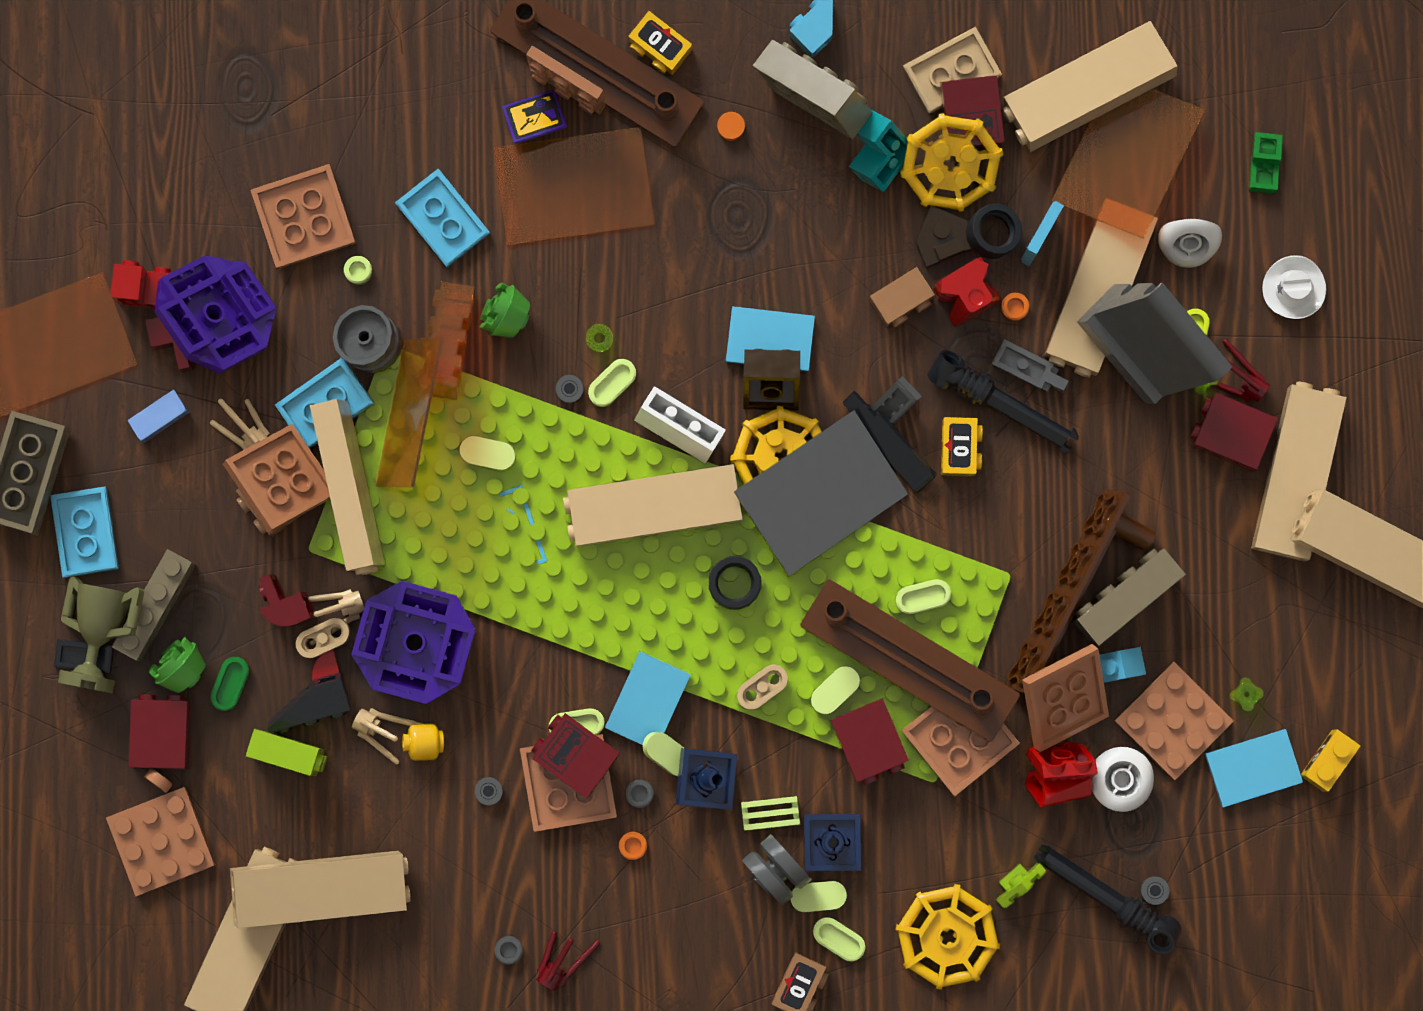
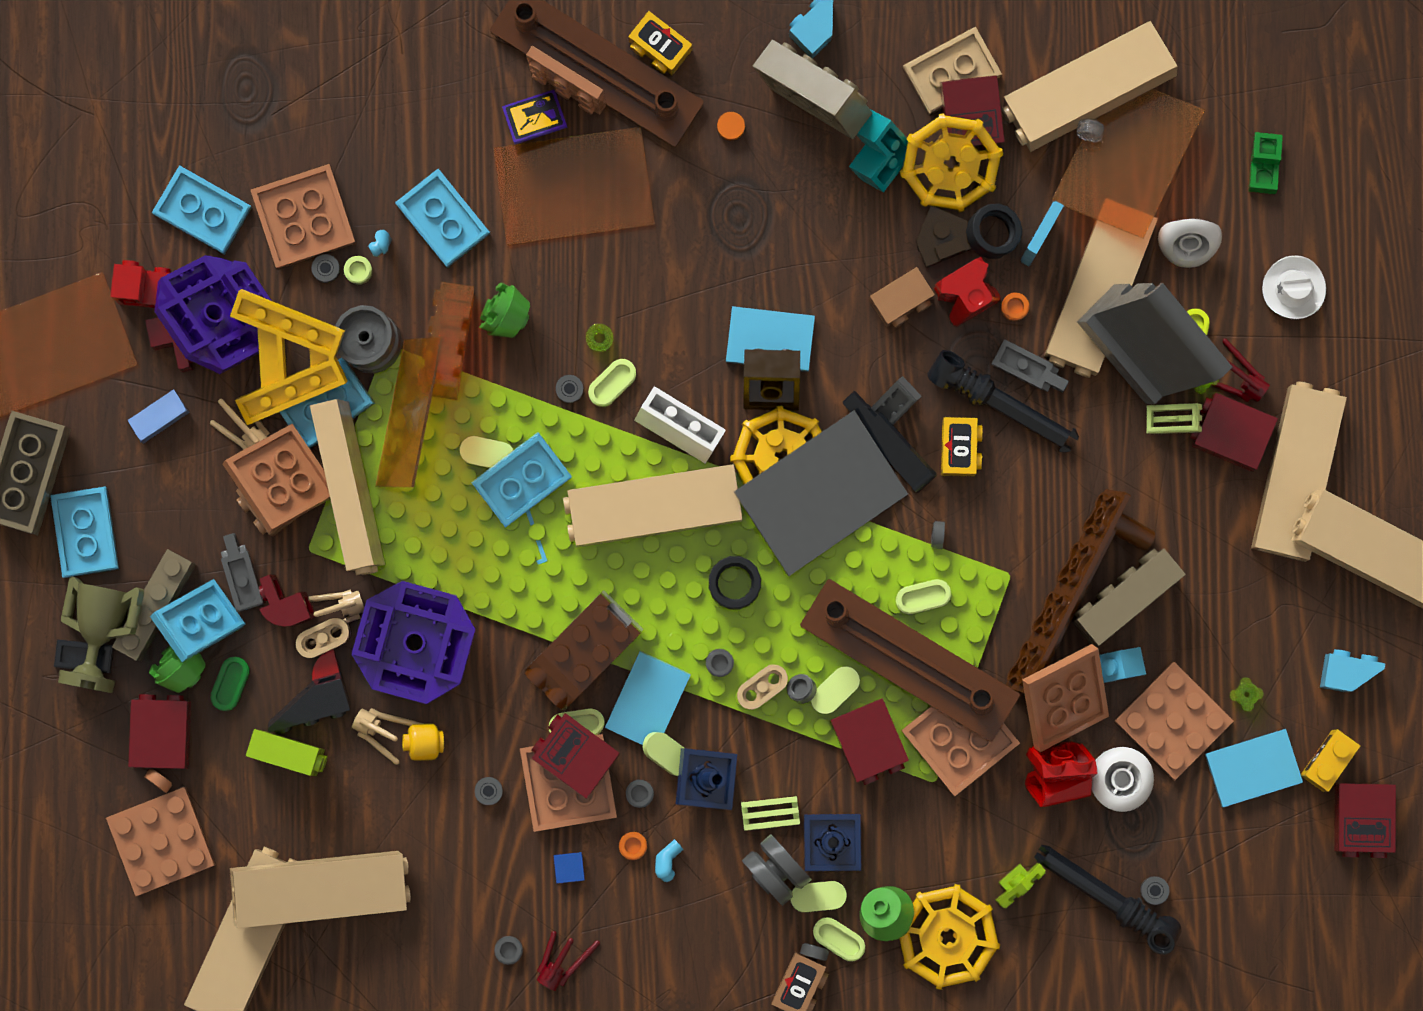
none -> medium azure tile [150,579,246,662]
none -> medium azure tile [152,165,252,255]
none -> dark grey hinge [221,533,264,612]
none -> yellow plate [230,289,348,425]
none -> dark grey tile [311,254,340,283]
none -> medium azure arm [369,230,391,257]
none -> medium azure tile [471,432,572,528]
none -> reddish brown piece [525,590,643,710]
none -> blue tile [554,852,585,883]
none -> medium azure arm [655,839,684,882]
none -> dark grey tile [706,649,734,677]
none -> dark grey tile [787,674,817,704]
none -> dark grey tile [800,943,829,961]
none -> bright green cone [860,886,914,941]
none -> dark grey tile [931,521,945,549]
none -> clear tile [1076,119,1104,142]
none -> yellowish green tile [1147,403,1202,434]
none -> medium azure slope [1320,649,1385,692]
none -> dark red brick [1334,783,1396,858]

